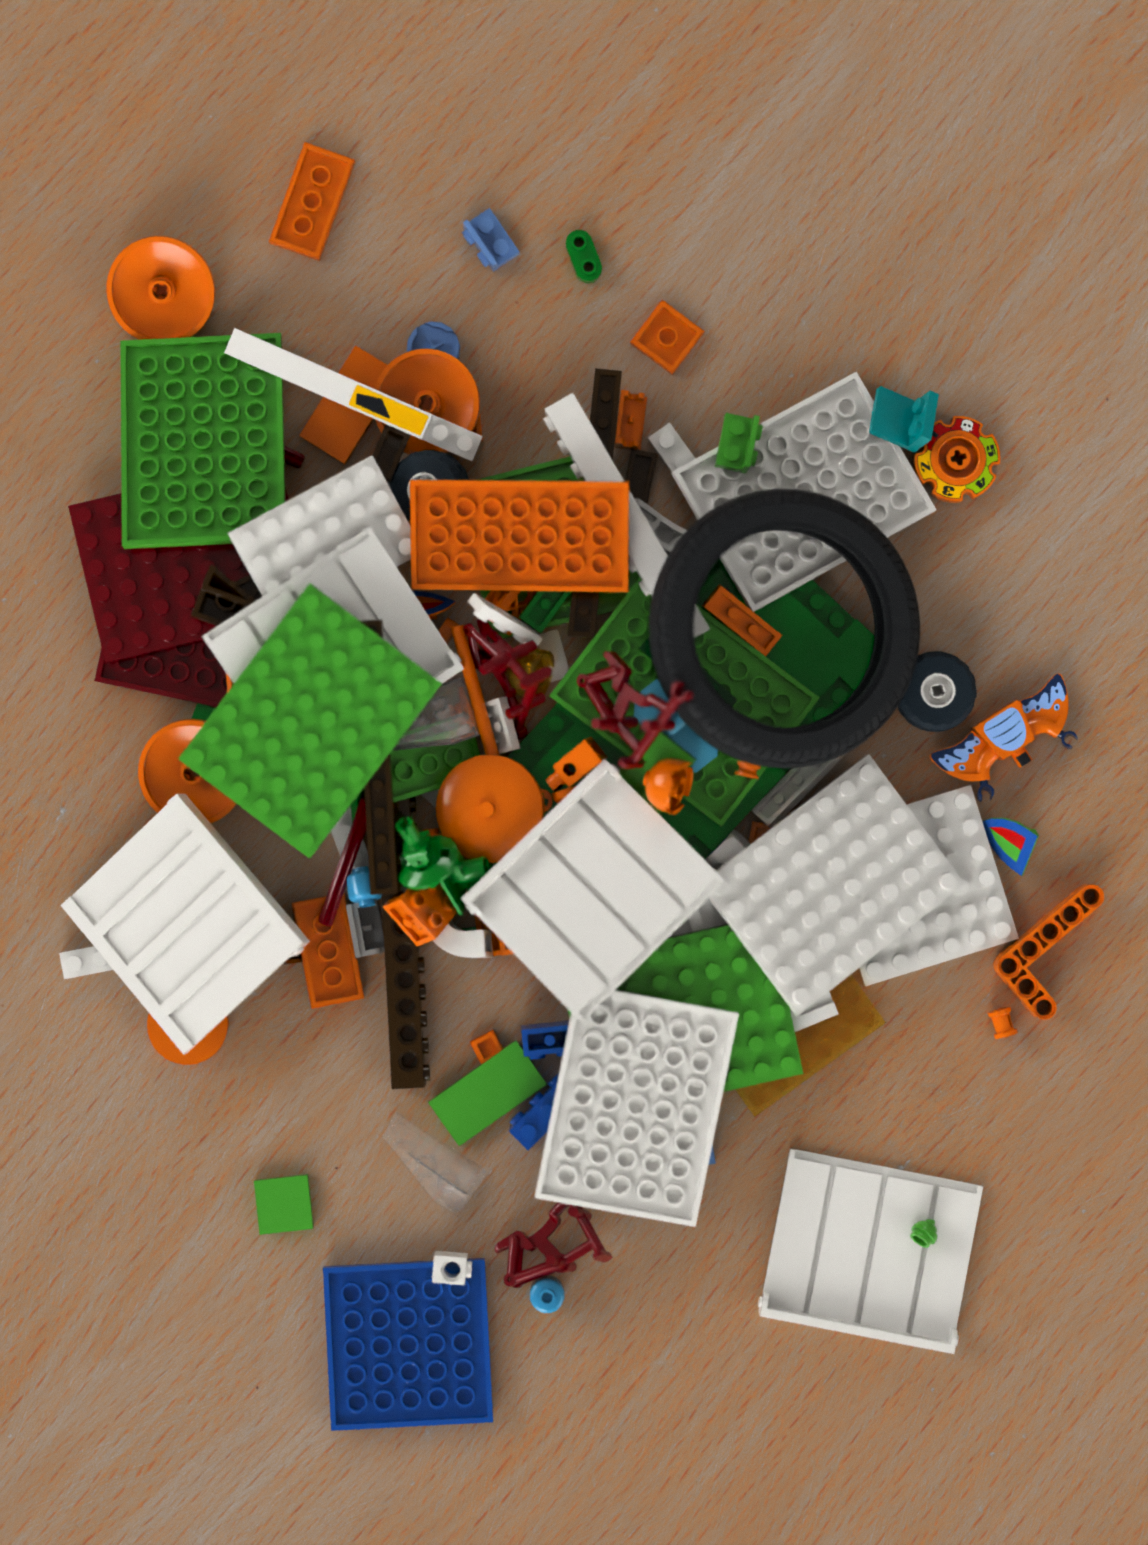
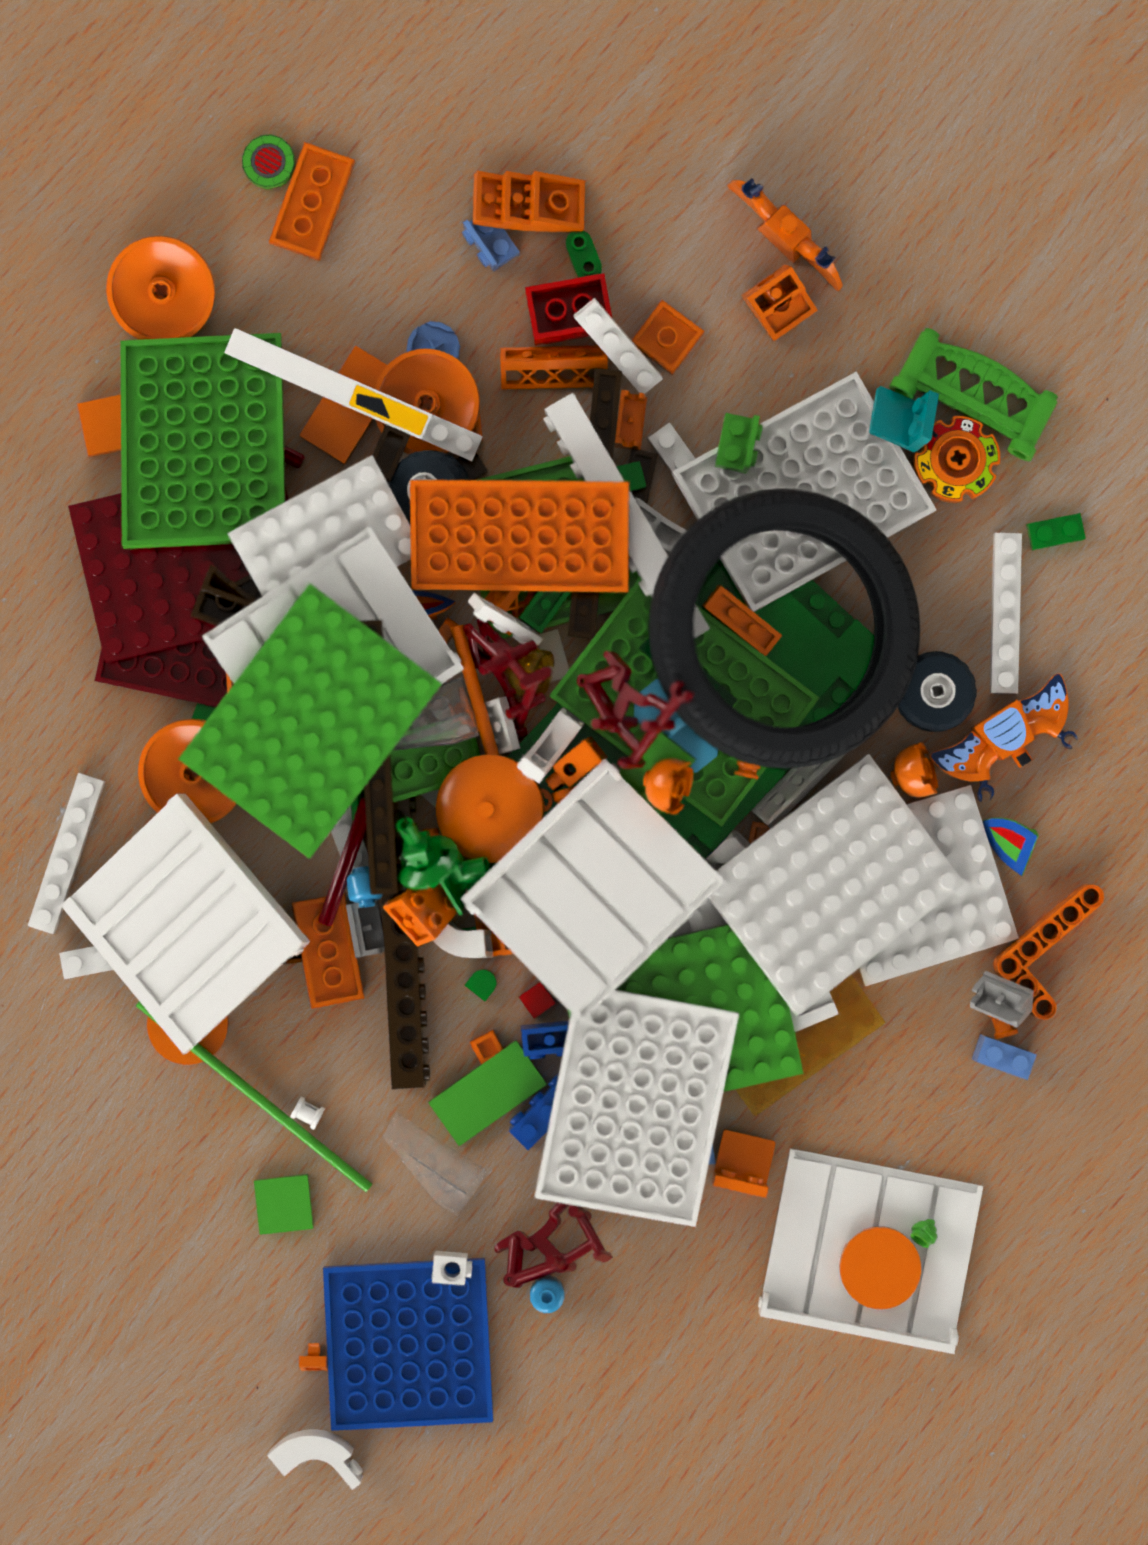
none -> white plate [28,773,106,934]
none -> orange tile [77,395,121,457]
none -> bright green piece [136,1001,372,1192]
none -> tile [242,135,296,189]
none -> white arch [267,1429,363,1490]
none -> white bush [290,1096,325,1130]
none -> orange tile [299,1343,328,1371]
none -> dark brown tile [456,453,488,480]
none -> green tile [464,969,497,1002]
none -> orange slope [473,170,585,232]
none -> orange fence [500,346,608,389]
none -> white arch [517,707,585,783]
none -> red tile [519,981,556,1019]
none -> red brick [525,273,612,346]
none -> white plate [574,298,663,394]
none -> green tile [616,461,647,492]
none -> orange bracket [712,1129,776,1198]
none -> orange torso [727,178,843,291]
none -> orange brick [741,264,818,341]
none -> orange tile [839,1226,921,1309]
none -> bright green piece [889,328,1058,461]
none -> orange cylinder [891,742,938,798]
none -> light grey hinge [970,971,1034,1027]
none -> medium blue brick [972,1034,1037,1080]
none -> white plate [990,533,1022,694]
none -> green plate [1026,513,1086,551]

